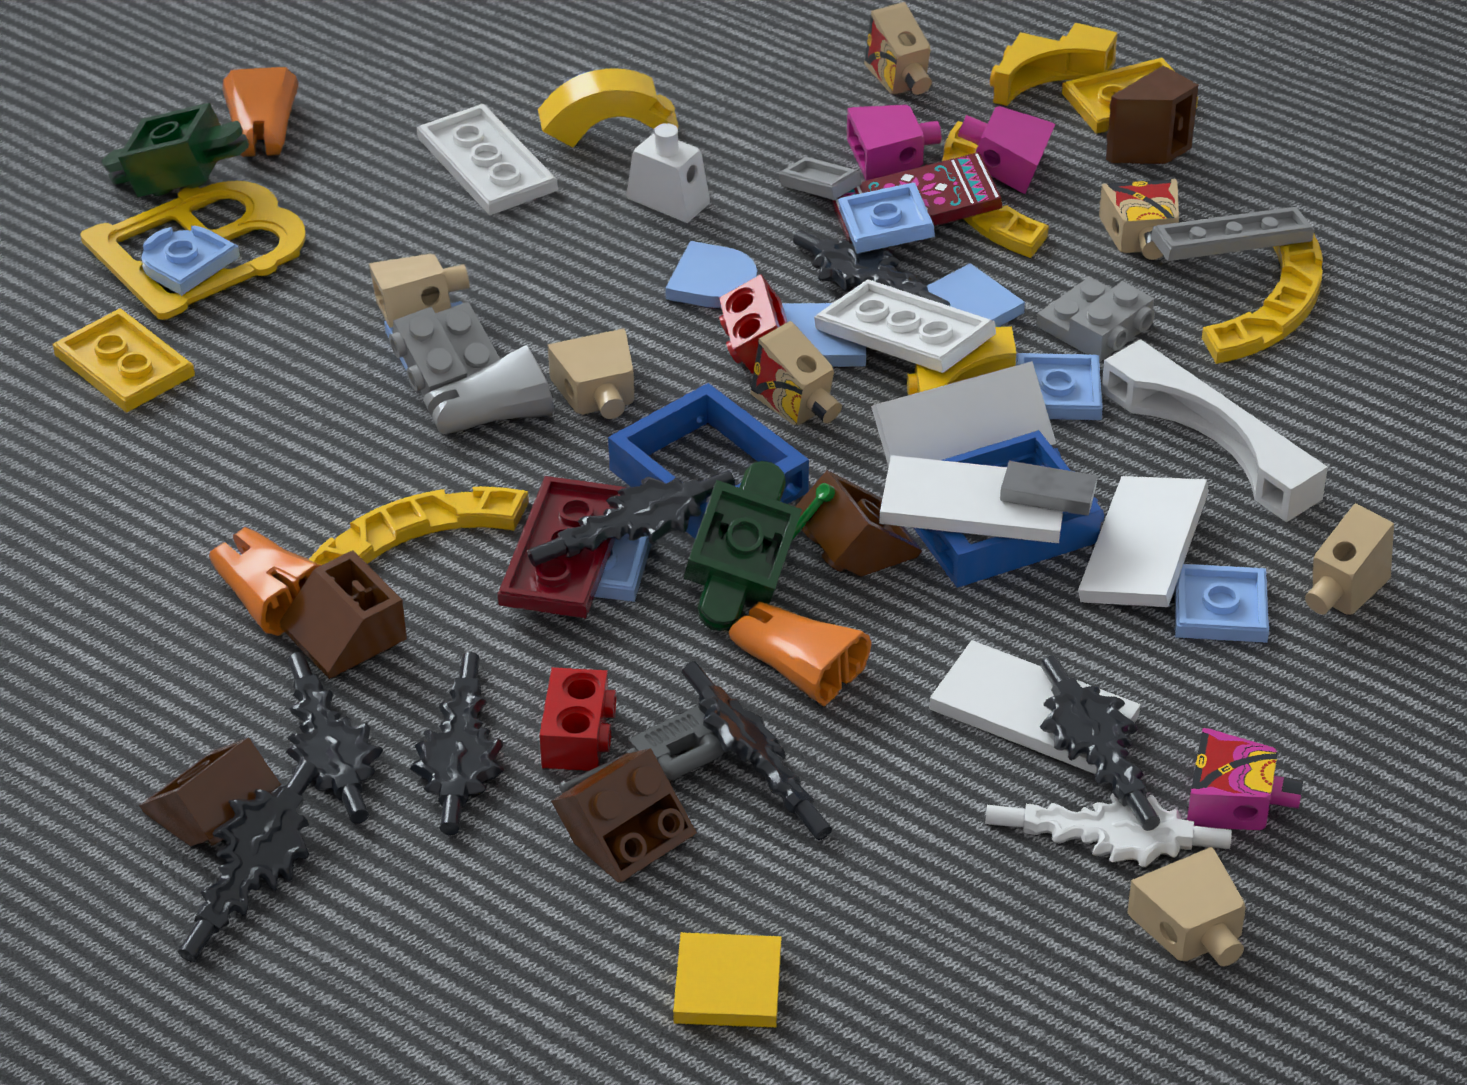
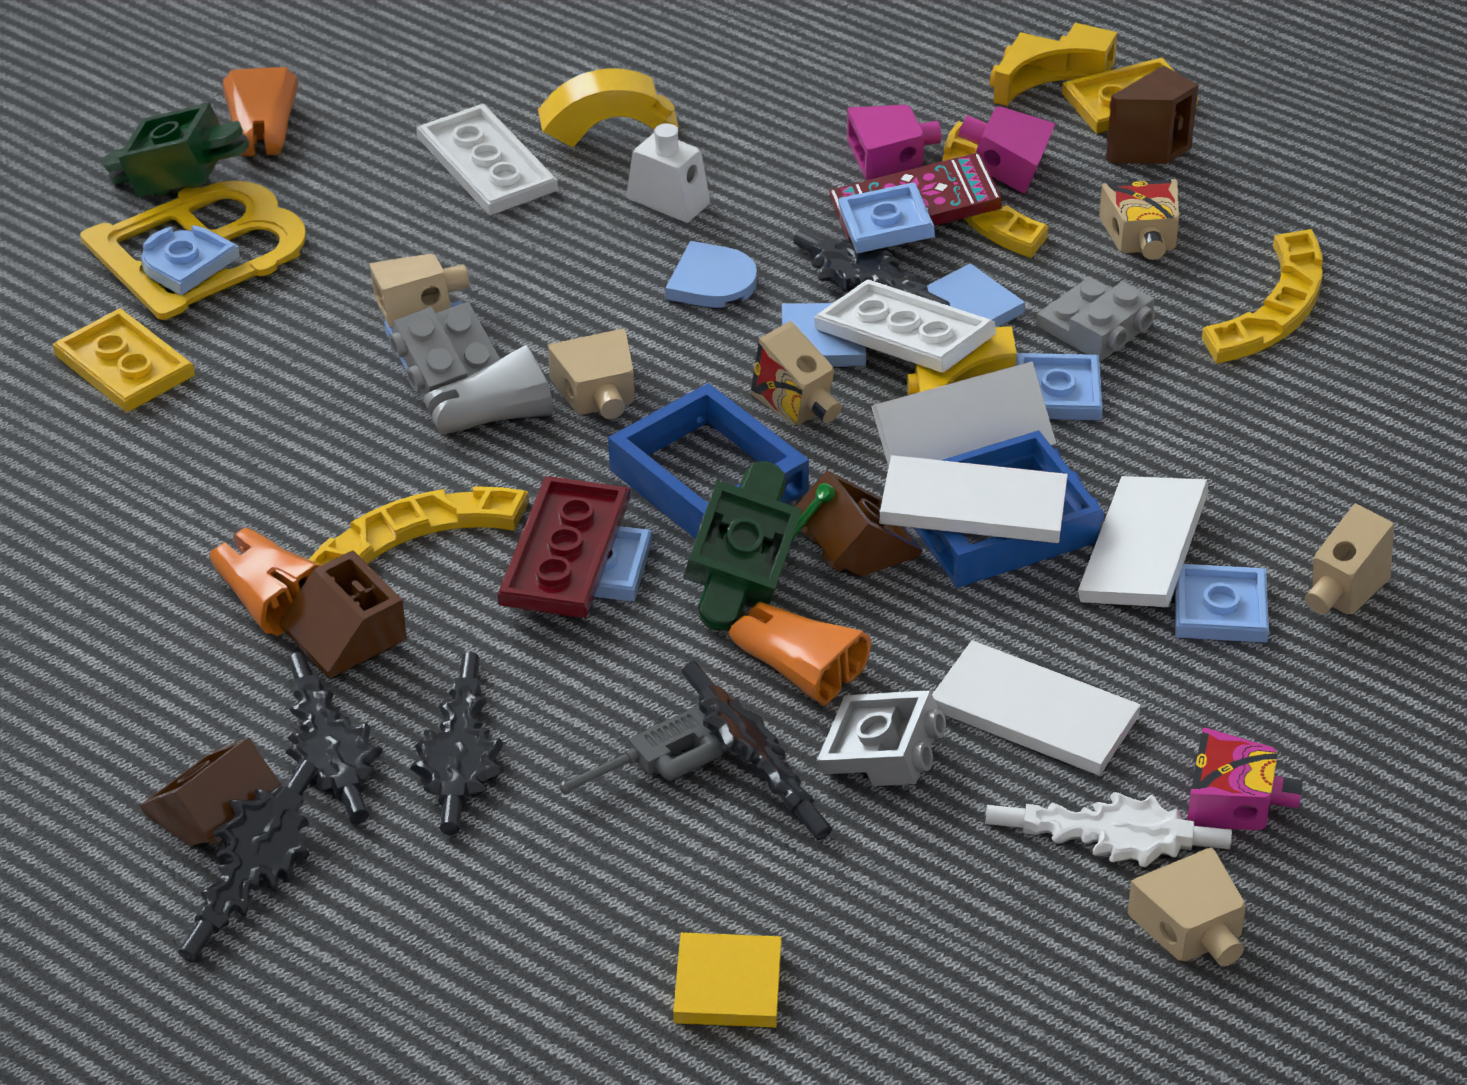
black piece [527,470,735,567] -> none
red brick [539,667,617,771] -> none
reddish brown slope [551,748,697,882] -> none
red brick [719,274,787,374] -> none
light grey tile [779,157,862,200] -> none
tan torso [864,2,932,95] -> none
flat silver tile [1000,461,1097,515] -> none
black piece [1040,655,1160,831] -> none
white arch [1101,339,1328,522] -> none
light grey tile [1151,207,1315,261] -> none
none -> light grey plate [817,690,946,786]

